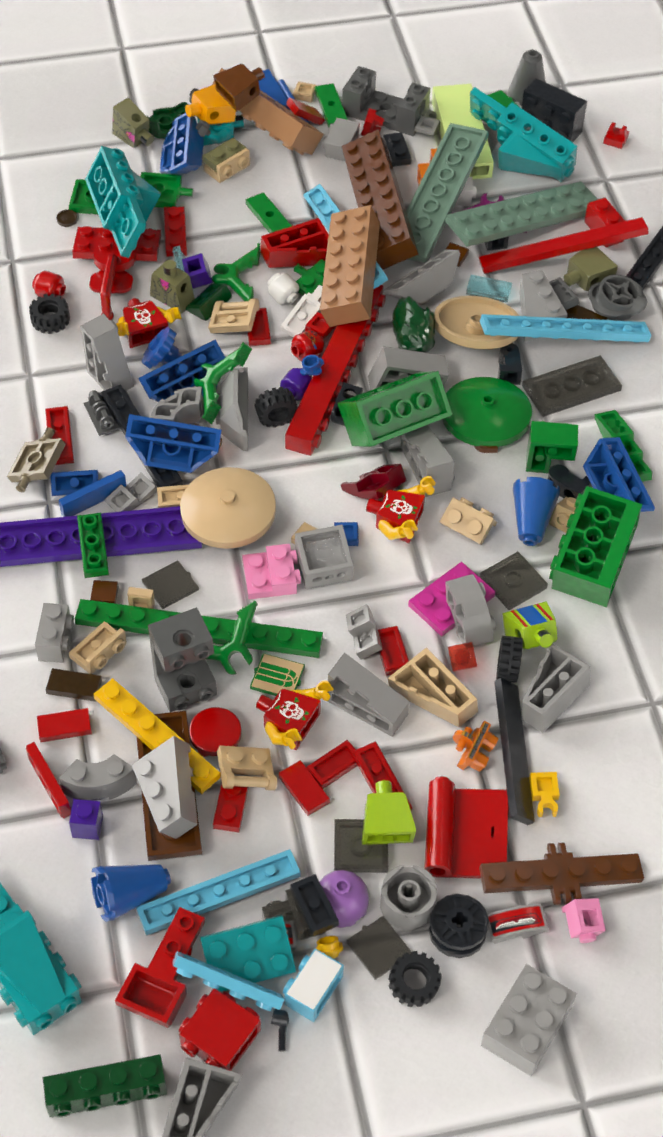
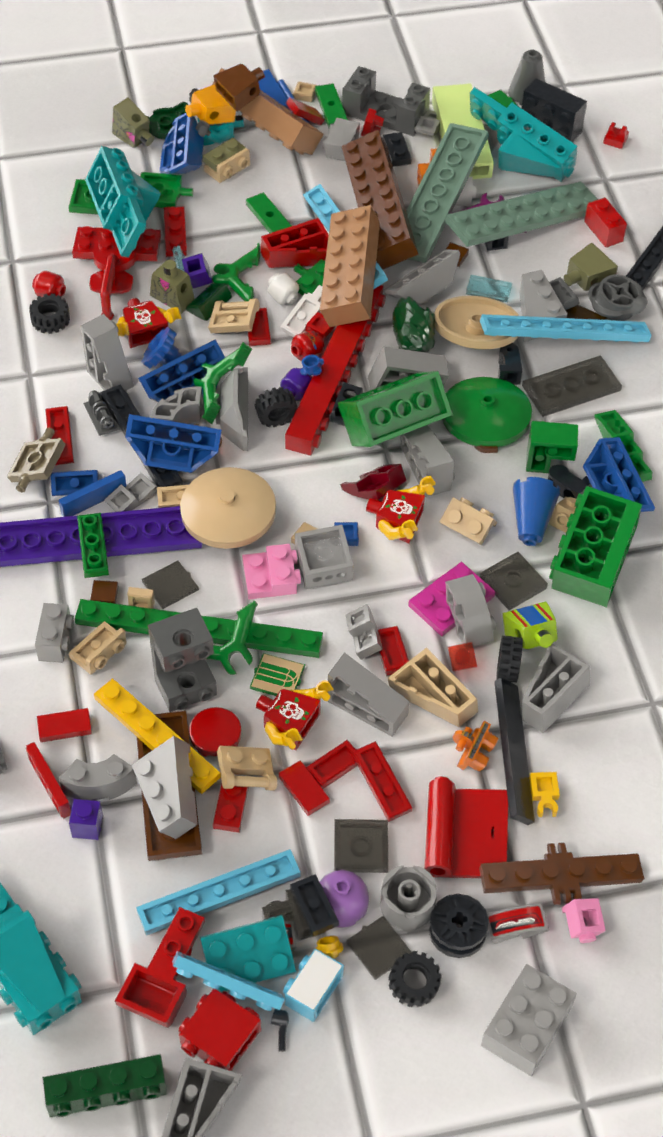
dark brown tile [45,668,102,702] -> none
dark brown piece [56,210,78,227] -> none
blue cone [91,864,171,922] -> none
lime torso [362,780,416,845] -> none
red tile [479,217,649,274] -> none

